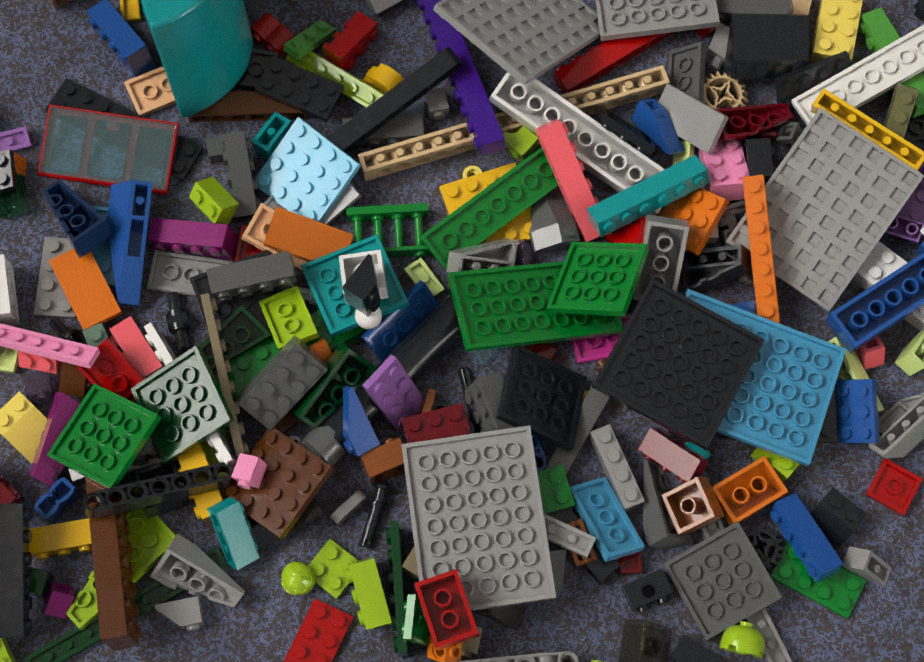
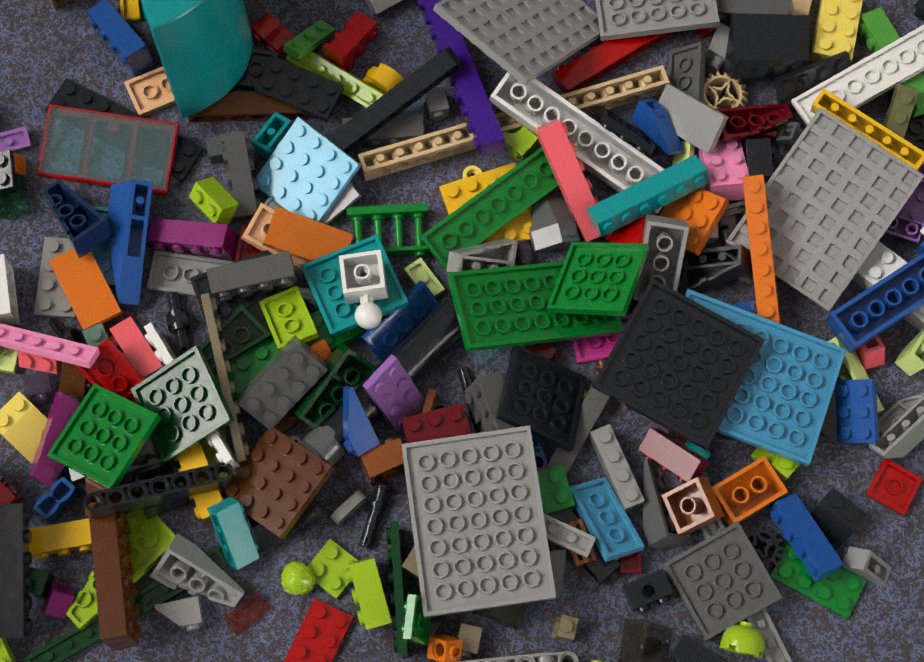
bright pink brick [231,453,268,489] -> none
black slope [343,254,381,316] -> none
red brick [414,569,480,651] -> none
none -> clear red tile [224,591,272,635]
none -> dark tan brick [551,614,579,643]

